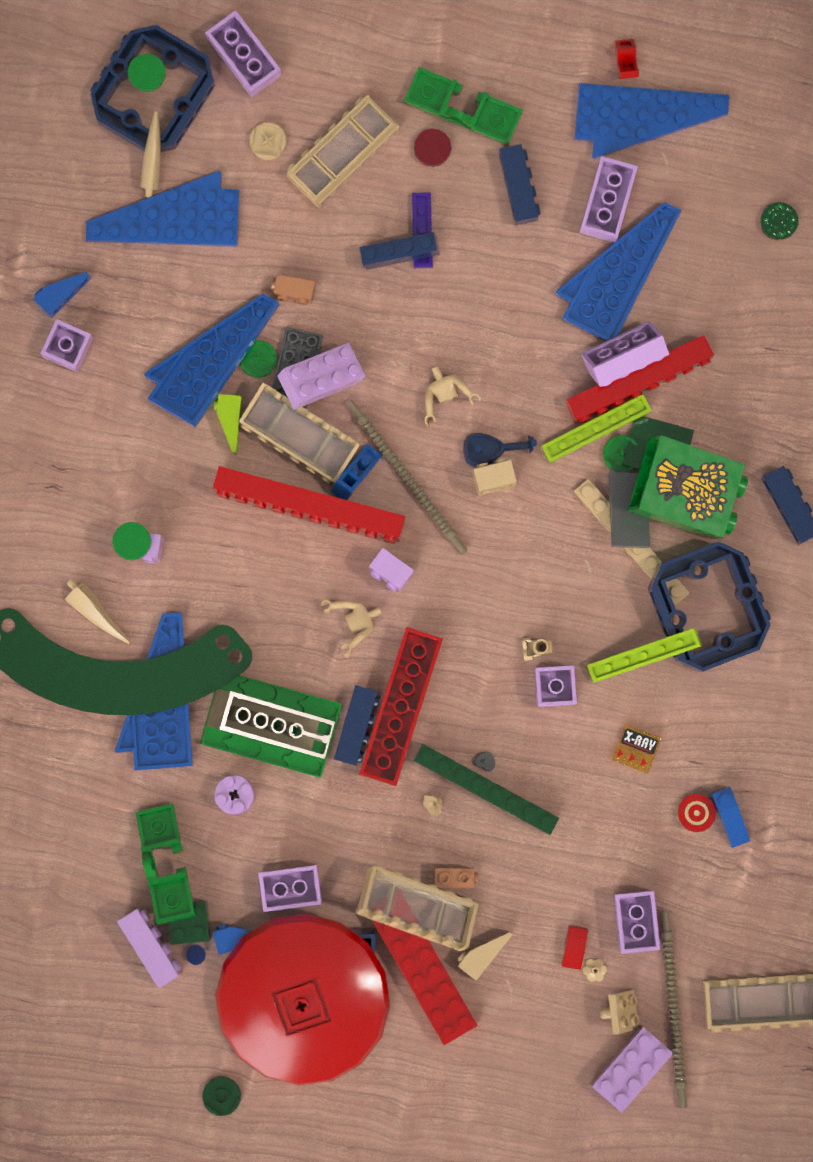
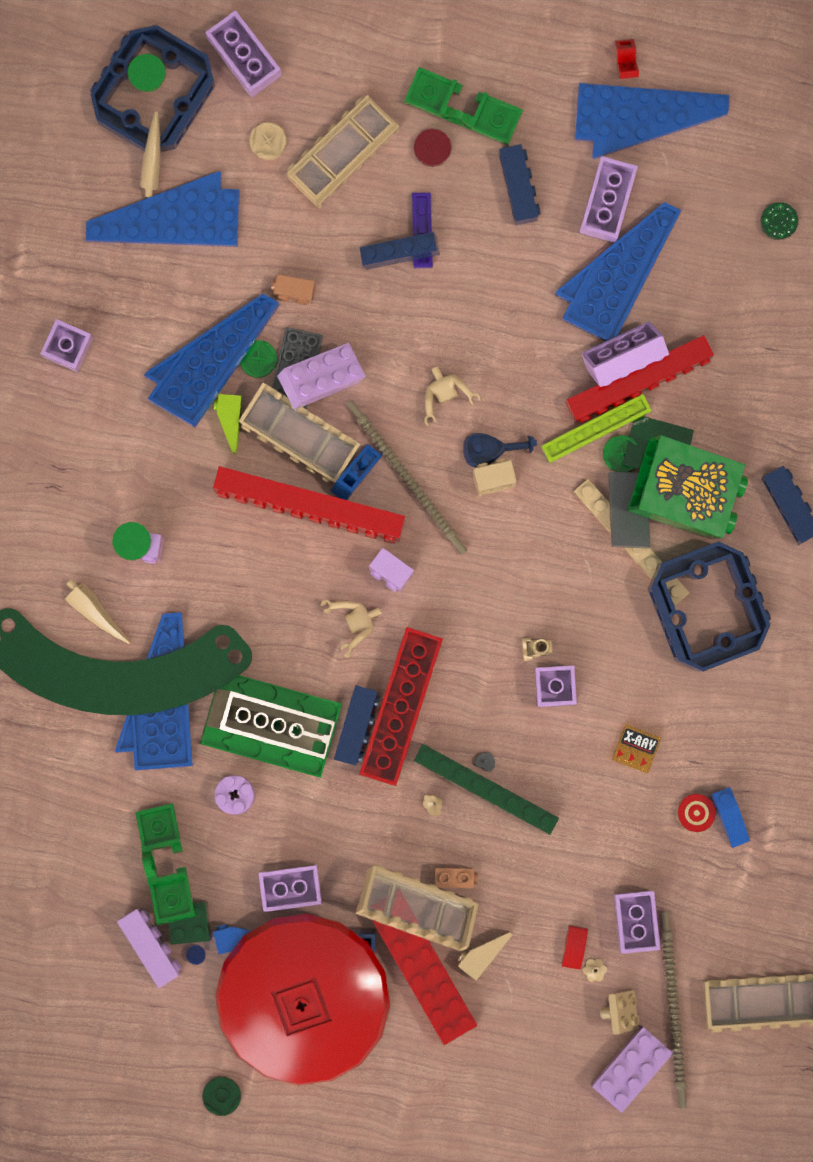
blue slope [33,272,91,318] -> none
lime plate [587,628,702,683] -> none

